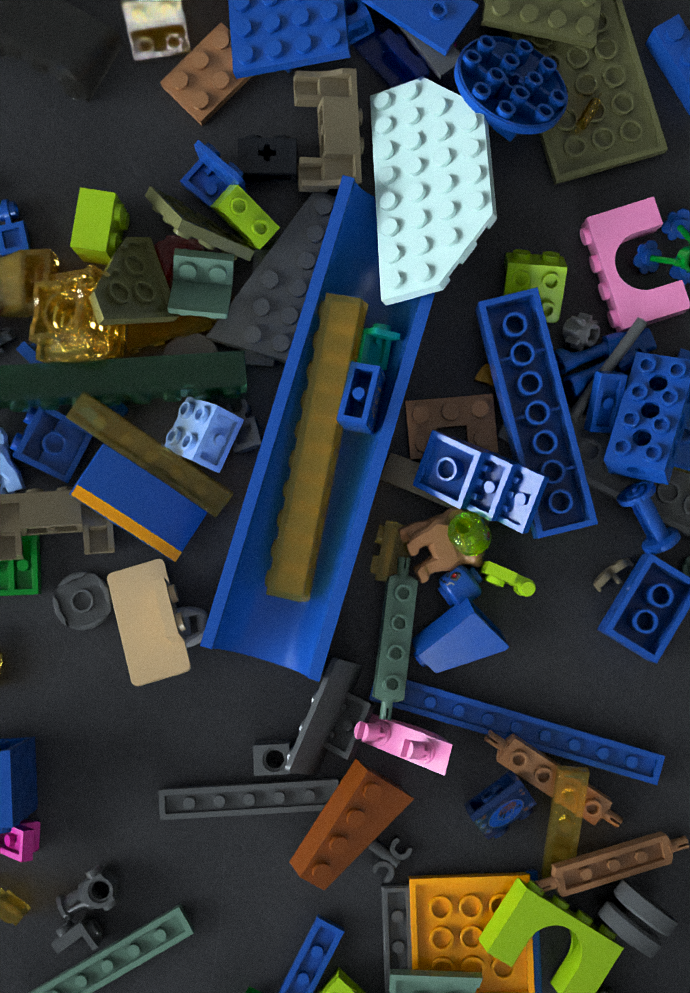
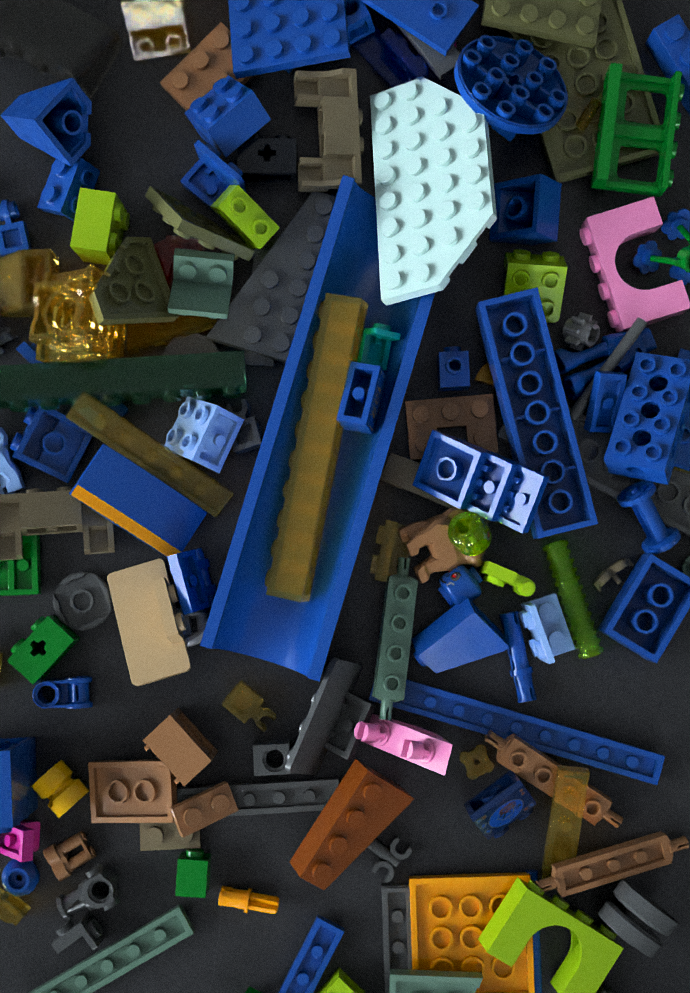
none -> blue slope [0,78,92,166]
none -> blue plate [1,859,40,896]
none -> green brick [7,615,81,685]
none -> yellow wheel [31,760,89,818]
none -> blue piece [32,676,93,709]
none -> blue bracket [37,157,100,222]
none -> medium nougat piece [43,830,97,882]
none -> medium nougat plate [88,759,178,823]
none -> dark tan plate [139,822,202,851]
none -> medium nougat container [142,707,218,786]
none -> blue plate [167,548,217,615]
none -> medium nougat plate [169,781,239,838]
none -> green brick [175,848,211,898]
none -> blue brick [184,75,271,157]
none -> light orange axle [218,885,279,914]
none -> clear yellow plate [222,680,277,732]
none -> blue brick [437,346,470,392]
none -> clear yellow plate [459,744,494,780]
none -> blue slope [489,174,562,245]
none -> blue pin [499,611,537,703]
none -> light blue bracket [519,593,575,664]
none -> clear neon green piece [542,539,604,659]
none -> green window [590,63,685,197]

